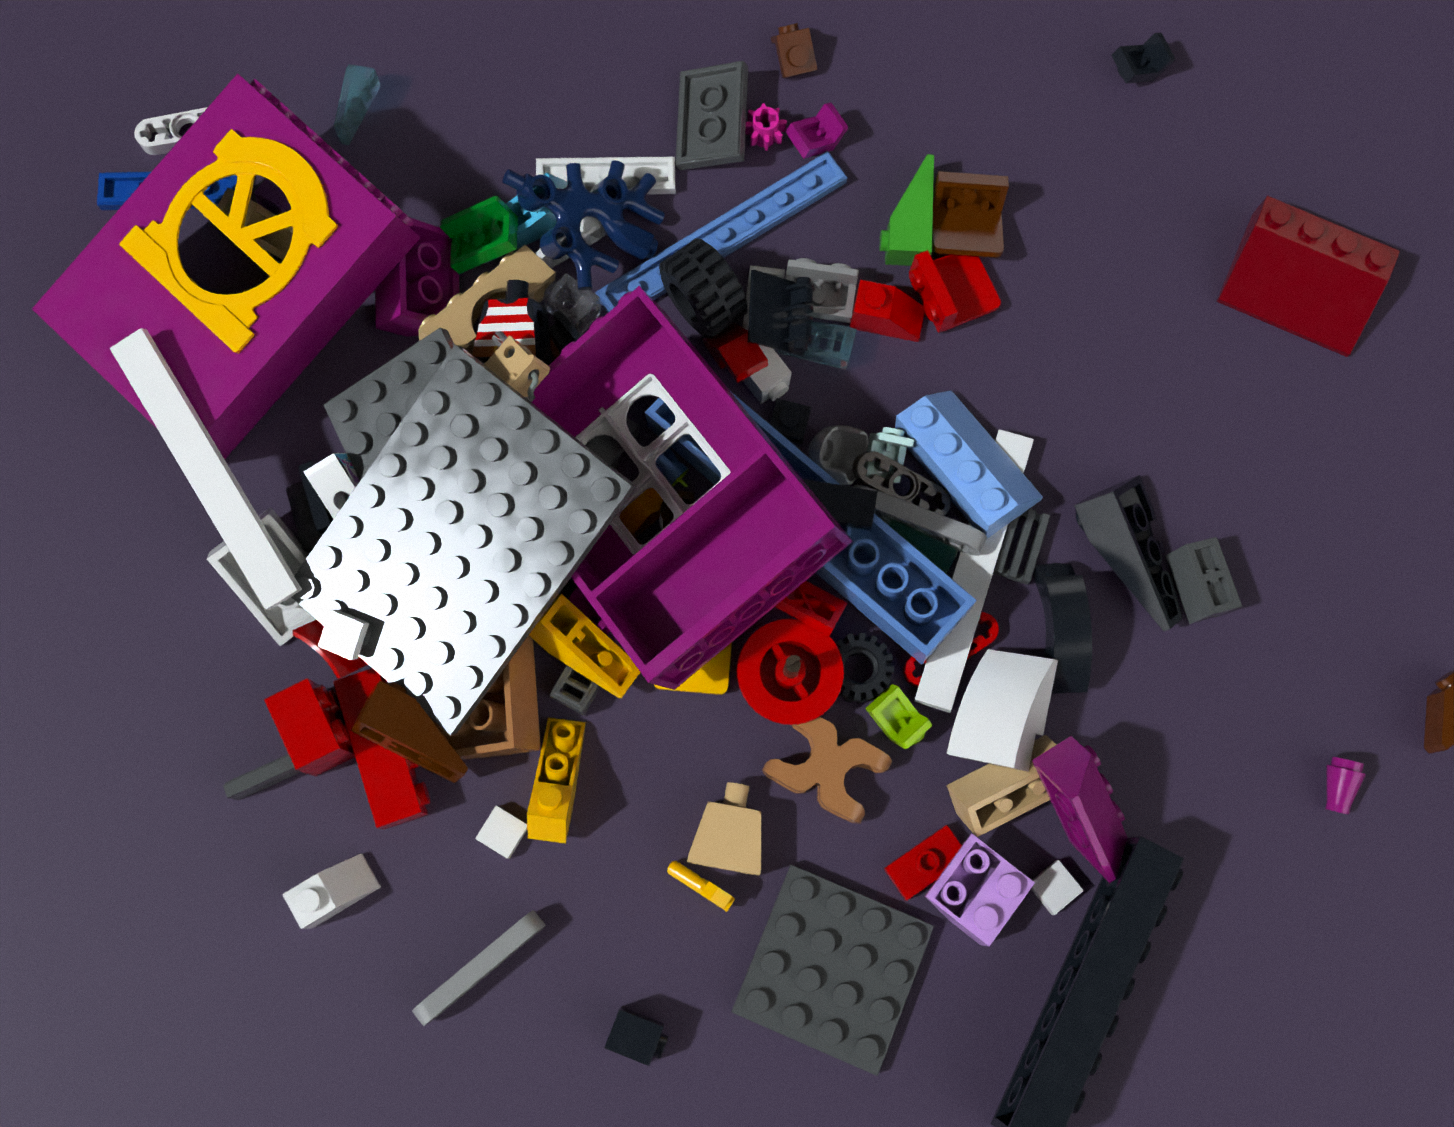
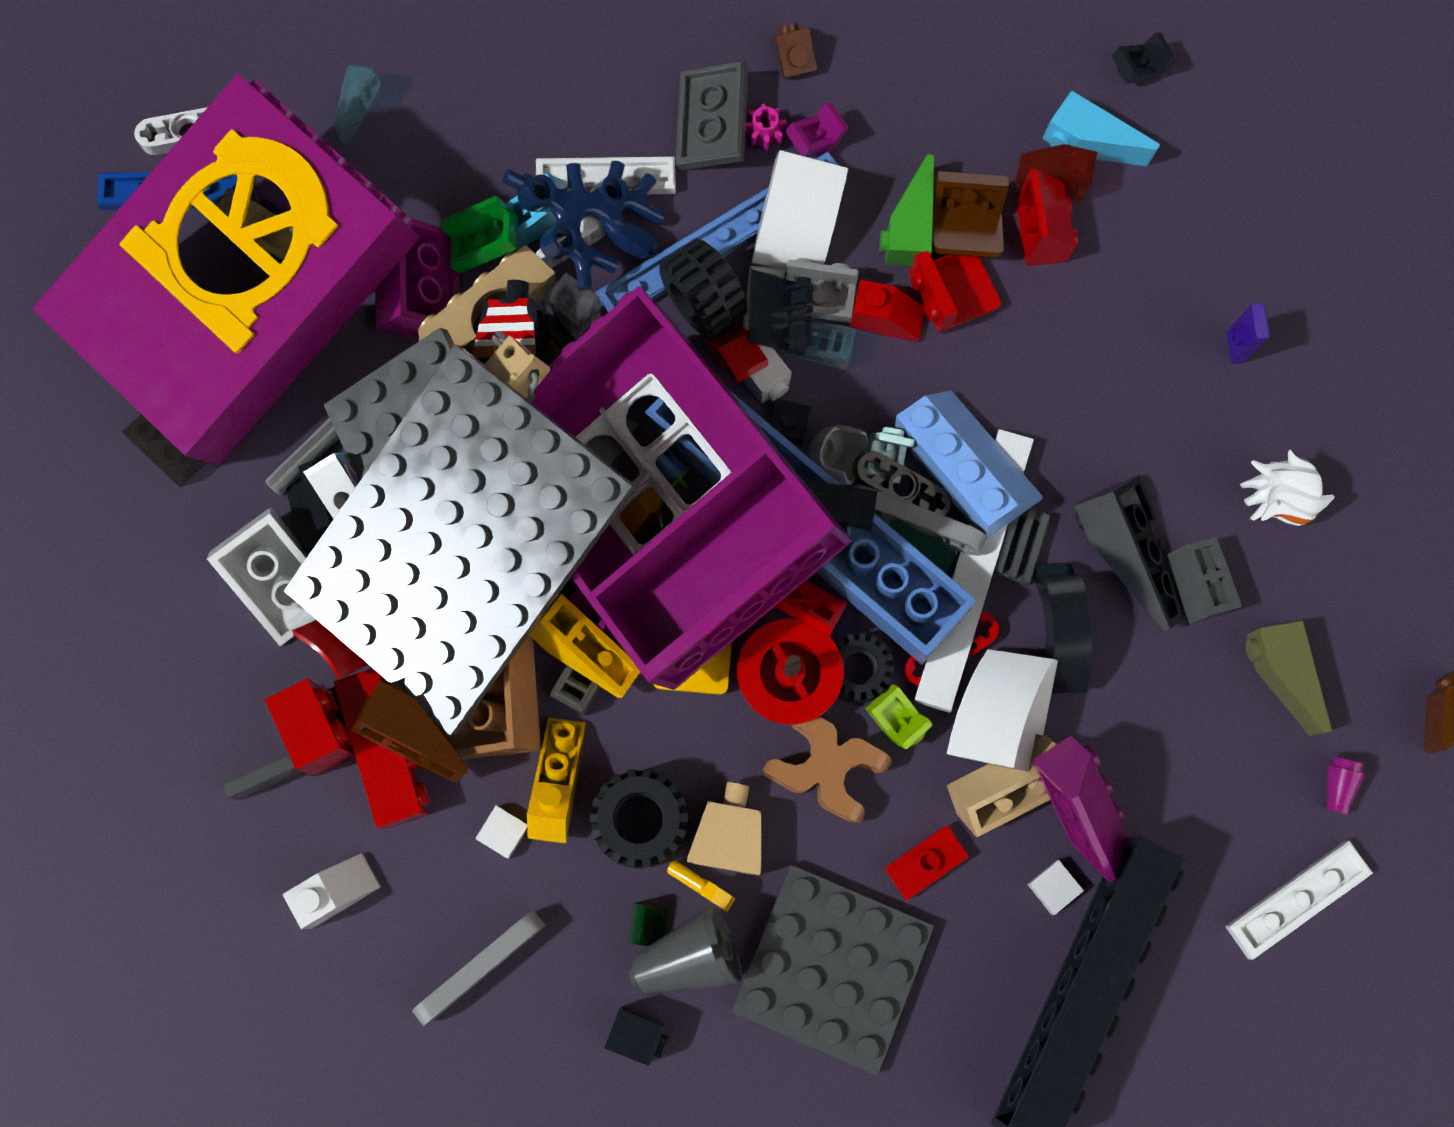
white tile [110,328,302,610] -> none
white tile [318,609,369,660] -> none
lavender slope [925,834,1035,946] -> none
dark red slope [1216,196,1400,357] -> none
none -> clear smoke piece [122,414,207,487]
none -> light grey axle [265,418,339,495]
none -> black tyre [590,769,688,869]
none -> dark green slope [627,903,667,946]
none -> dark grey cone [628,907,742,994]
none -> white slope [751,150,848,273]
none -> clear red slope [1014,144,1098,202]
none -> red slope [1015,169,1078,266]
none -> medium azure slope [1042,91,1160,166]
none -> white tile [1225,841,1373,960]
none -> dark purple plate [1226,303,1270,364]
none -> white hair [1240,449,1335,526]
none -> olive slope [1246,621,1332,737]

